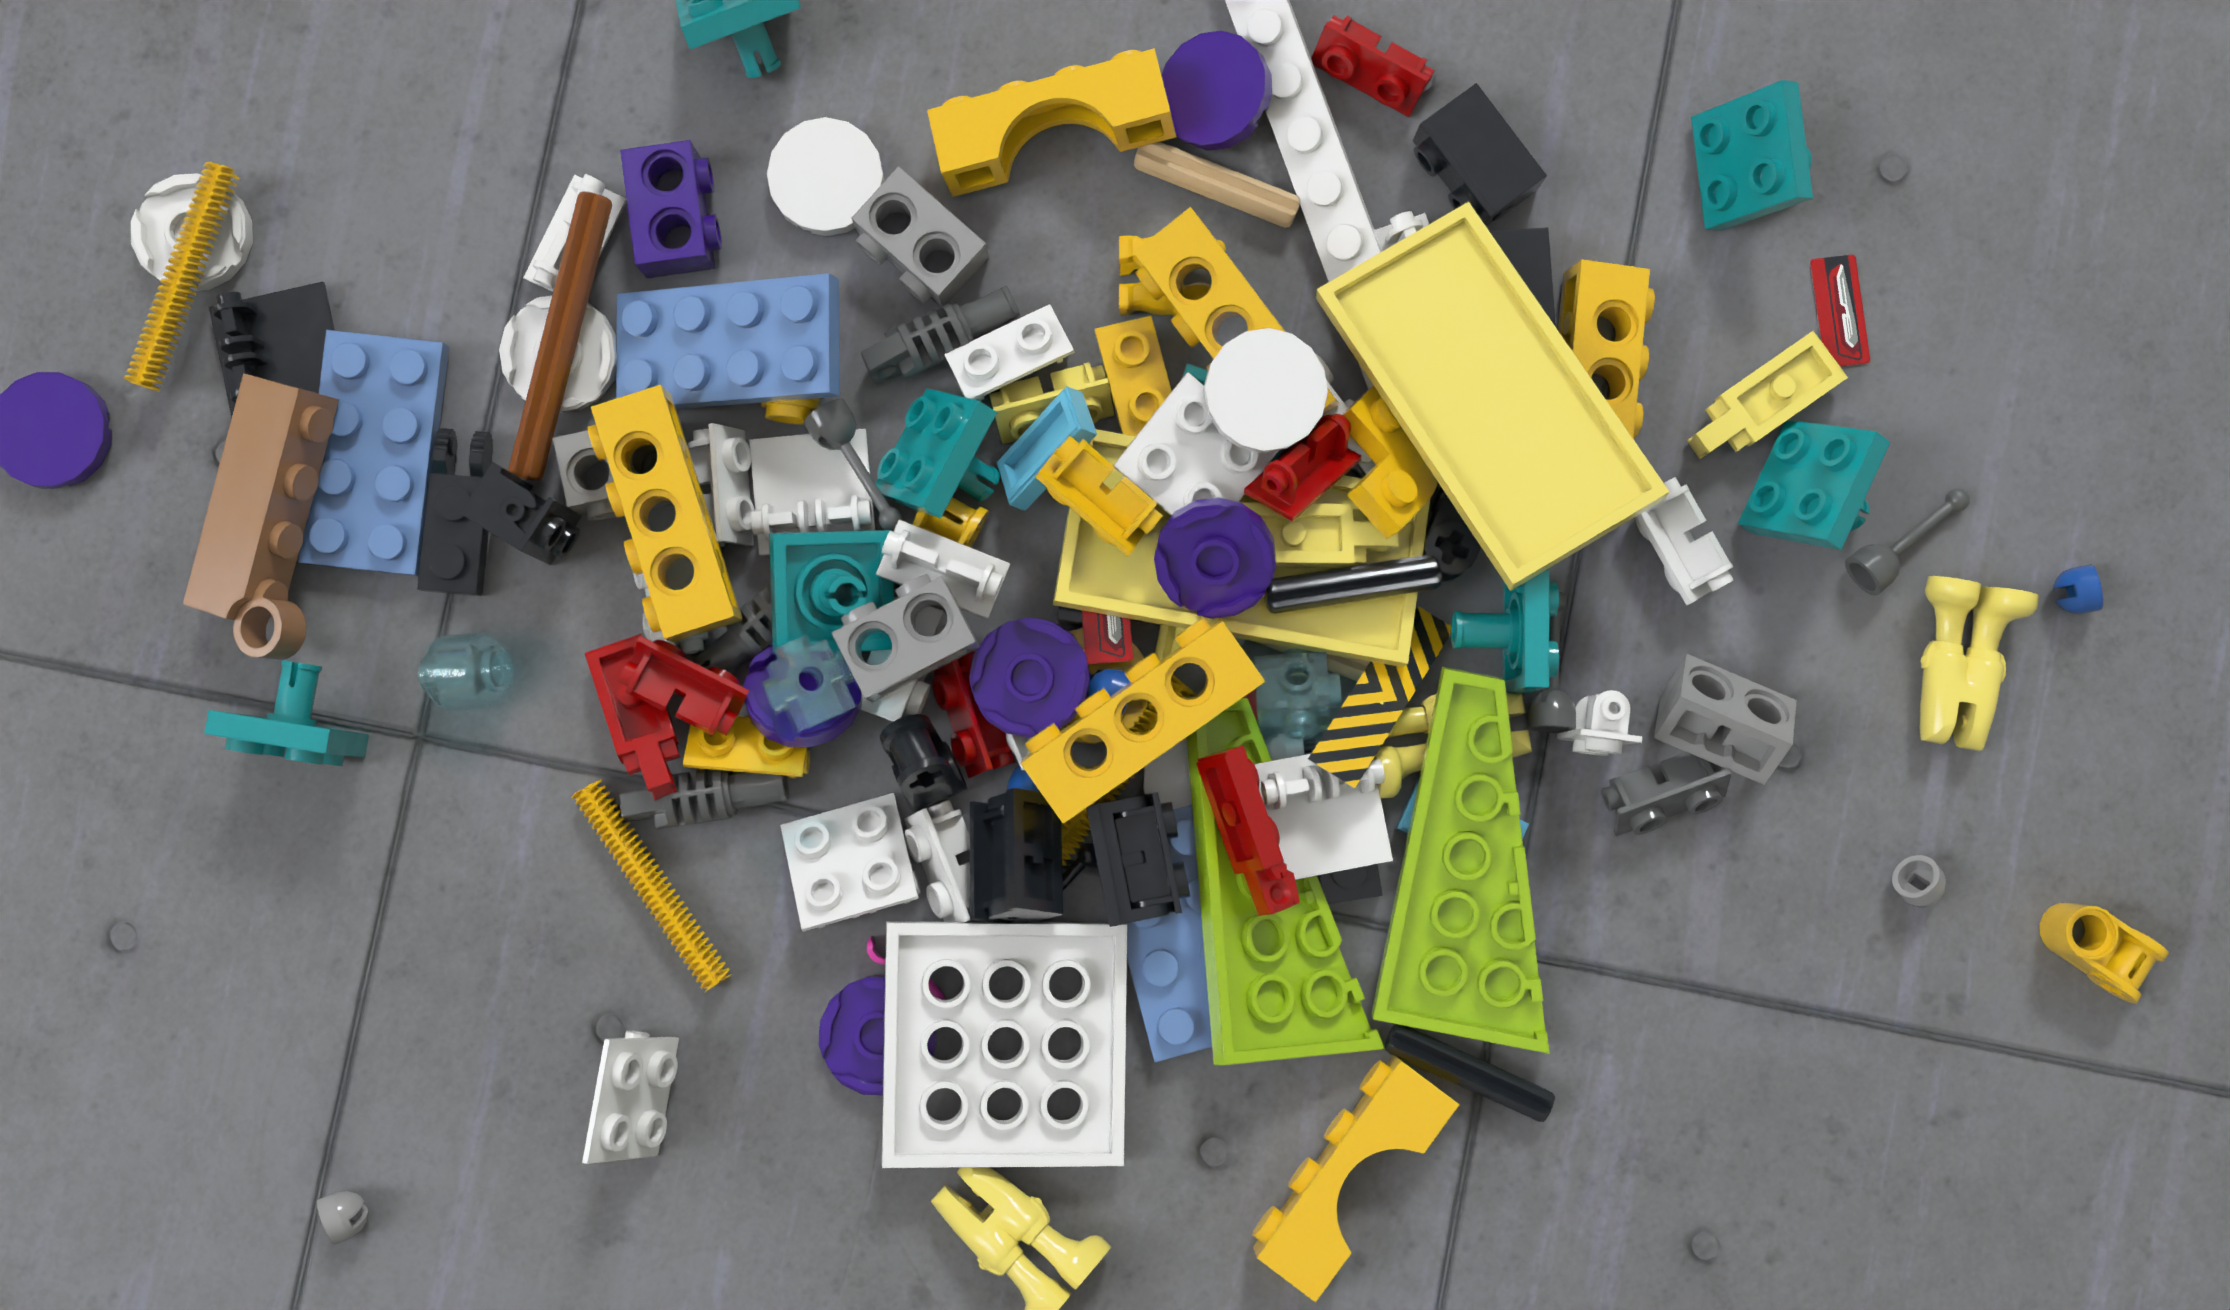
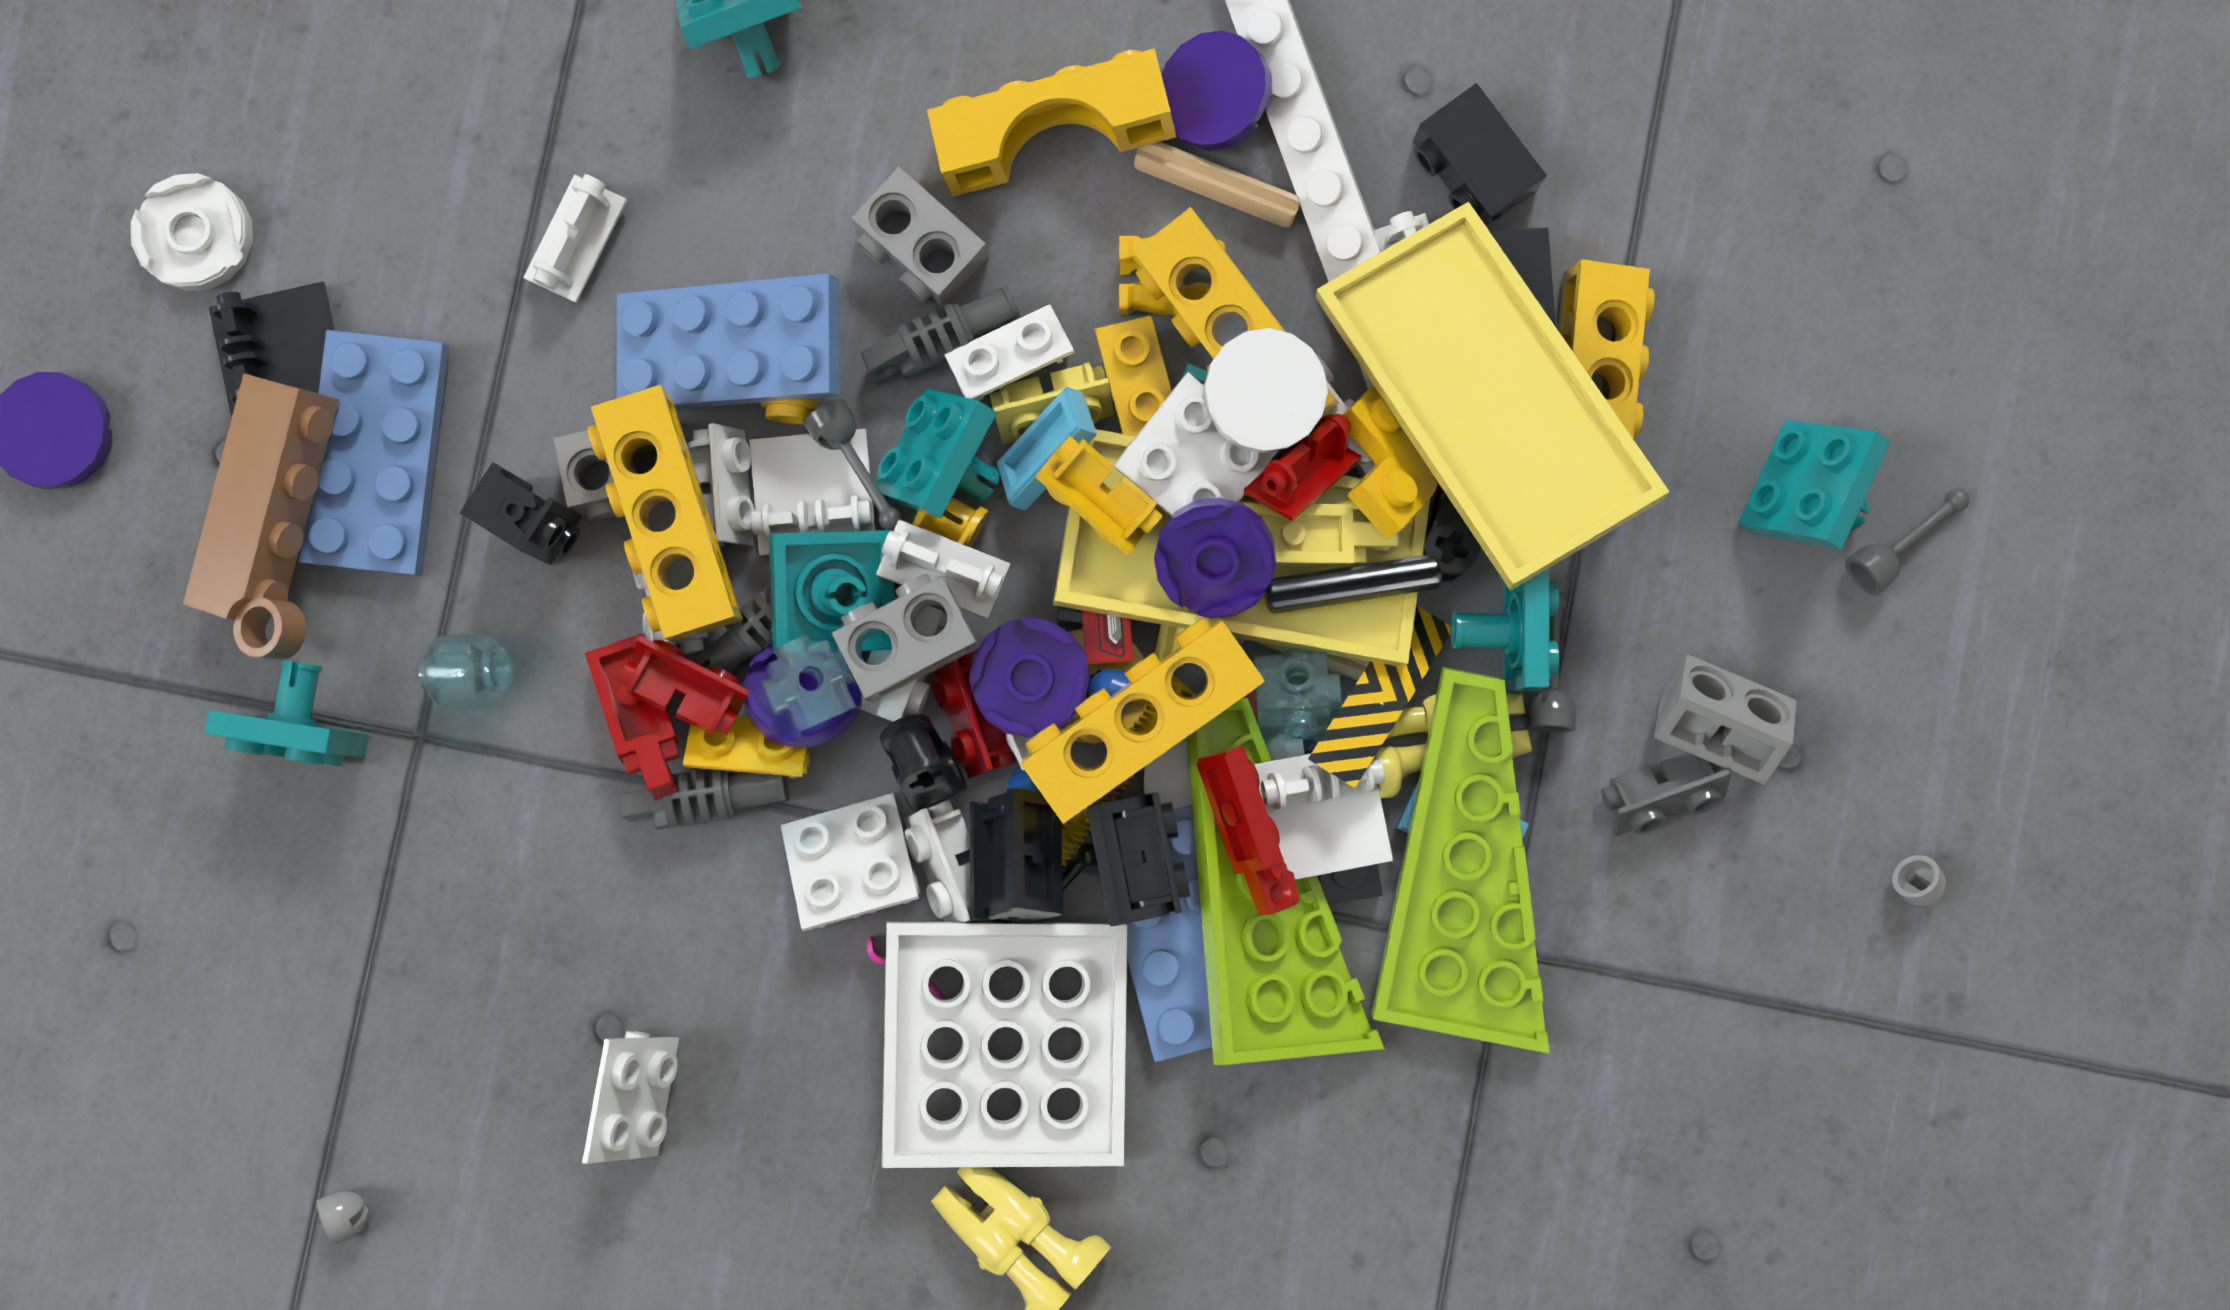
yellow axle [124,162,239,391] -> none
black hinge [417,428,493,596] -> none
white tile [499,296,617,413] -> none
dark orange axle [508,192,612,481] -> none
yellow axle [571,779,732,993] -> none
dark purple brick [620,140,722,278] -> none
white tile [767,117,885,236] -> none
dark purple tile [818,975,938,1096] -> none
yellow arch [1252,1056,1460,1302] -> none
red hinge [1311,15,1435,117] -> none
black axle [1385,1024,1555,1122] -> none
white hinge [1557,690,1642,756] -> none
white hinge [1635,477,1733,606] -> none
light yellow hinge [1687,331,1848,459] -> none
teal plate [1691,80,1813,231] -> none
sticker [1810,255,1870,367] -> none
light yellow piece [1919,576,2039,751] -> none
yellow piece [2039,903,2169,1004] -> none
blue hinge [2053,564,2103,614] -> none

